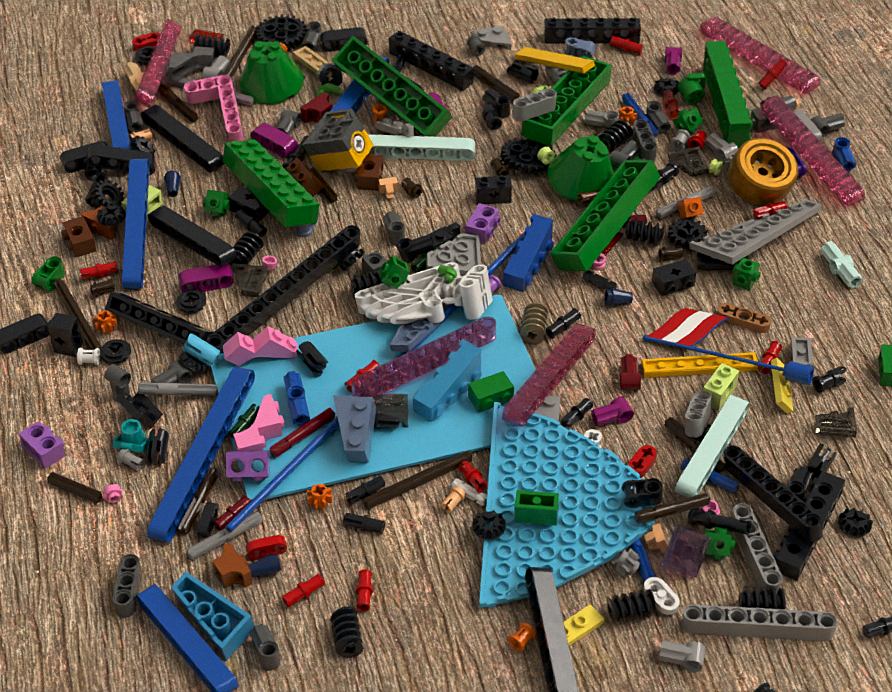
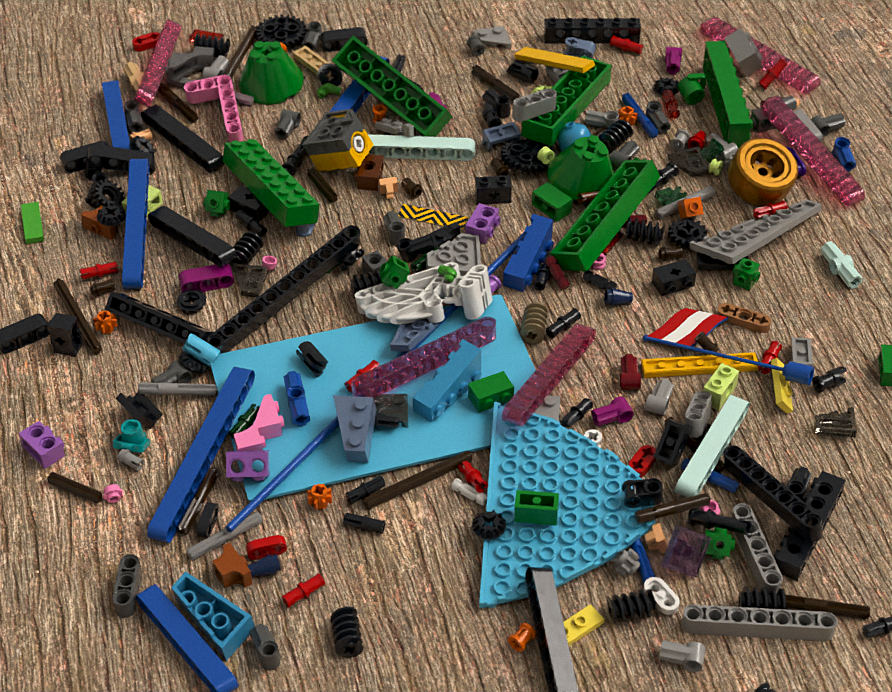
green piece [32,256,65,291] -> none
reddish brown brick [61,216,96,257] -> none
white bush [77,348,100,365] -> none
black gear [100,339,131,364] -> none
dark grey piece [104,364,131,403] -> none
black gear [135,46,161,65] -> none
black arm [145,428,169,465] -> none
dark blue cone [164,170,181,197] -> none
dark red pin [213,495,251,531] -> none
bright pink arch [223,326,298,367] -> none
magenta beam [250,123,298,158] -> none
dark red axle [269,408,335,457] -> none
reddish brown brick [285,157,324,197] -> none
dark red brick [300,92,332,123] -> none
red pin [356,569,373,612] -> none
black brick [389,30,474,91] -> none
light nougat pin [441,486,466,513] -> none
dark grey beam [632,119,657,162] -> none
green brick [672,107,703,134] -> none
black arm [806,443,837,480] -> none
black gear [838,507,873,537] -> none
none -> bright green tile [21,202,44,244]
none -> sticker [398,204,469,230]
none -> sand blue hinge [482,122,521,151]
none -> green brick [532,182,573,222]
none -> black axle [533,262,551,290]
none -> dark red axle [545,256,570,290]
none -> dark azure cylinder [558,122,591,152]
none -> light grey piece [645,378,674,416]
none -> black brick [653,419,693,465]
none -> clear green plate [654,186,687,206]
none -> dark brown pin [694,332,719,355]
none -> clear green wheel [700,138,724,163]
none -> light grey brick [724,28,764,77]
none -> dark brown axle [785,594,870,619]

